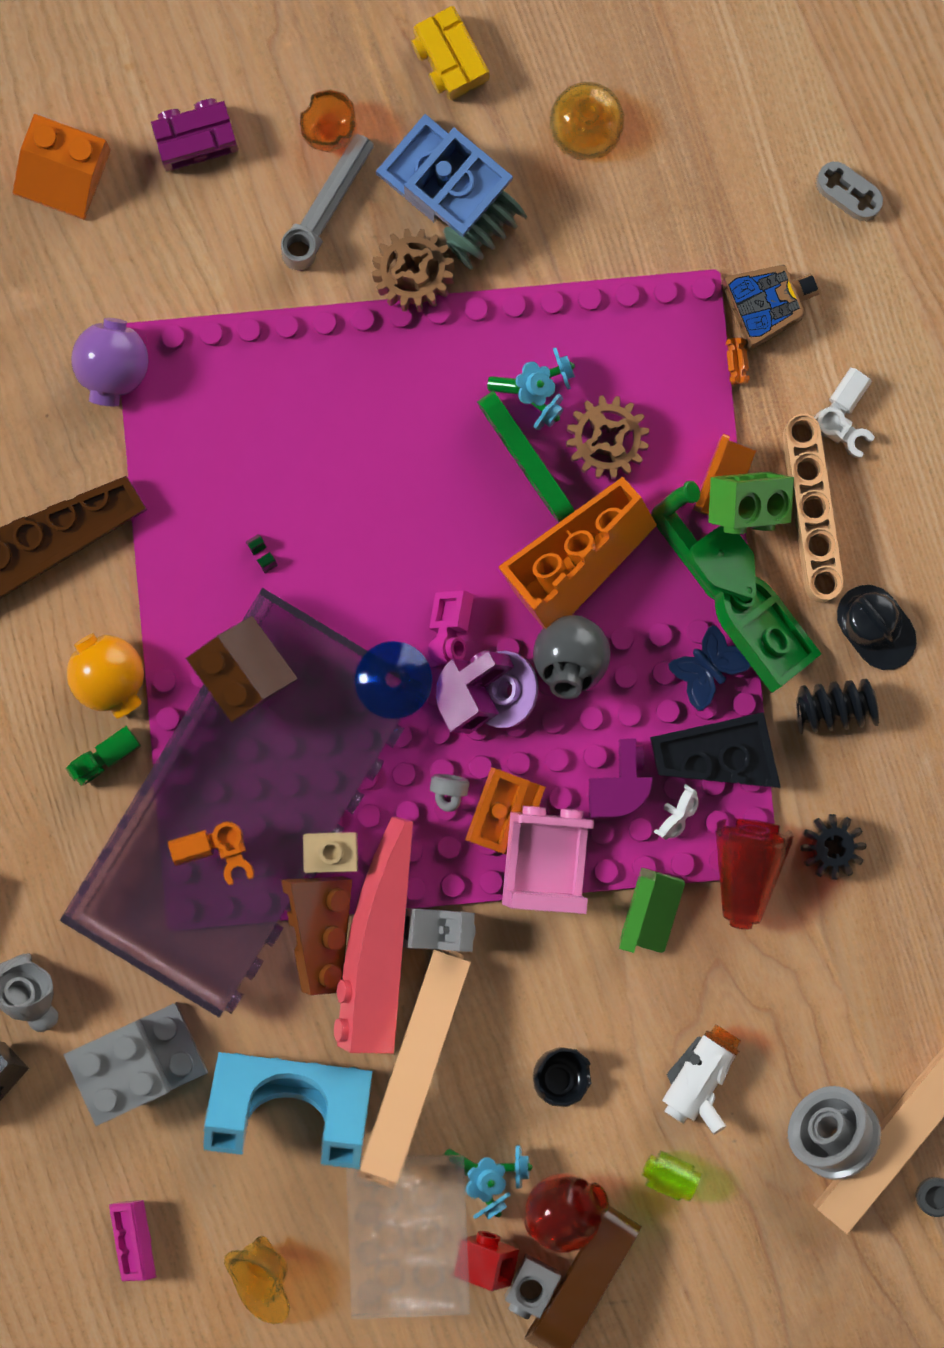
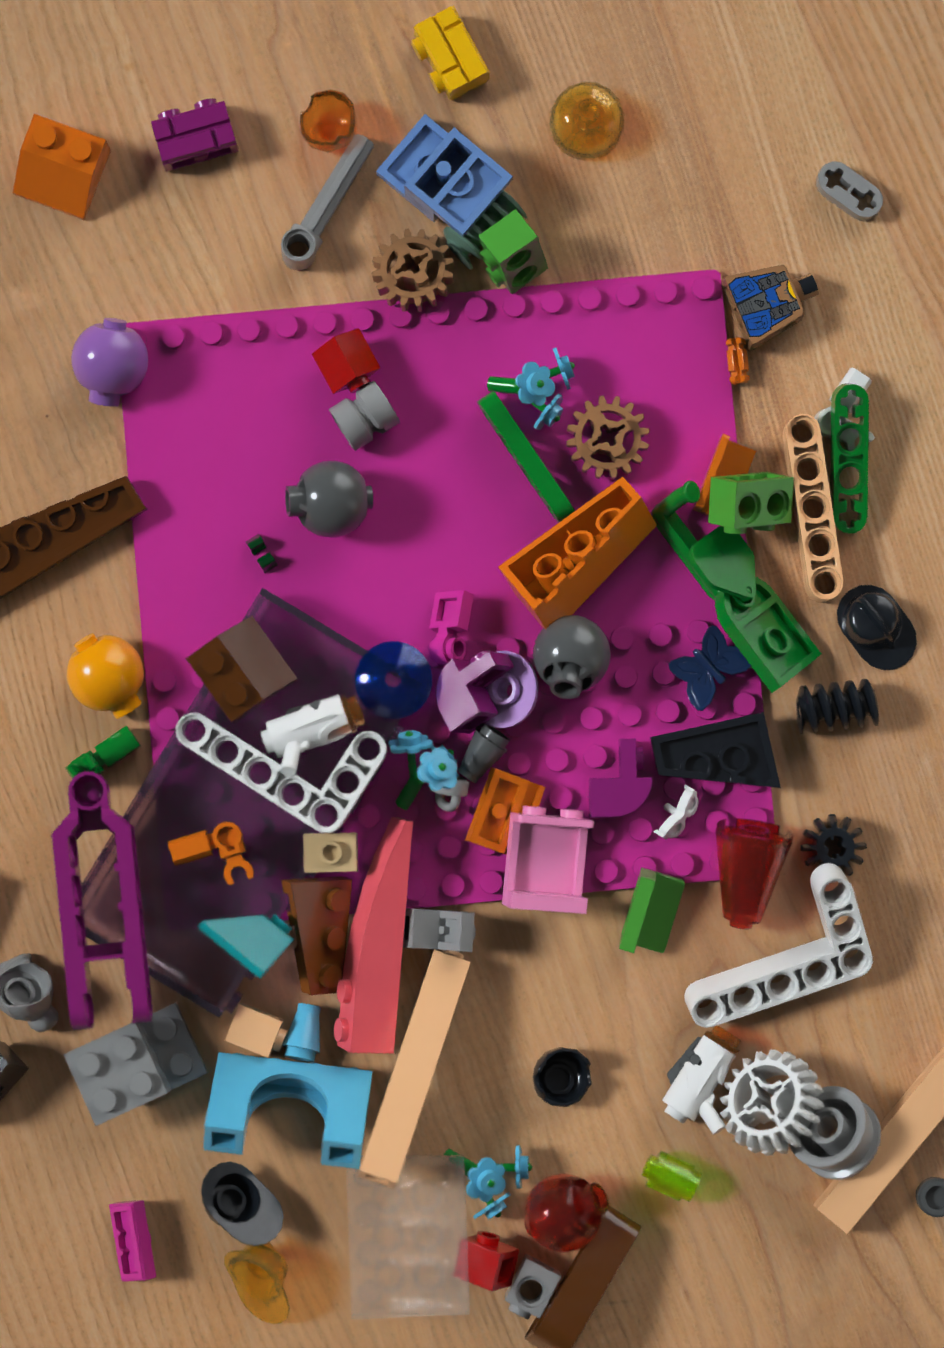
none -> magenta piece [52,771,153,1030]
none -> white beam [176,713,387,833]
none -> teal slope [198,914,295,979]
none -> black piece [201,1162,284,1246]
none -> light nougat brick [225,1003,288,1058]
none -> white piece [261,694,366,776]
none -> medium azure cone [282,1003,321,1062]
none -> dark grey brick [285,461,373,538]
none -> red brick [312,328,381,394]
none -> light grey wheel [328,380,400,451]
none -> medium azure plant [389,731,460,810]
none -> dark grey cone [458,723,510,783]
none -> bright green brick [478,209,549,294]
none -> white beam [684,863,873,1028]
none -> white gear [719,1049,824,1156]
none -> green beam [830,383,869,534]

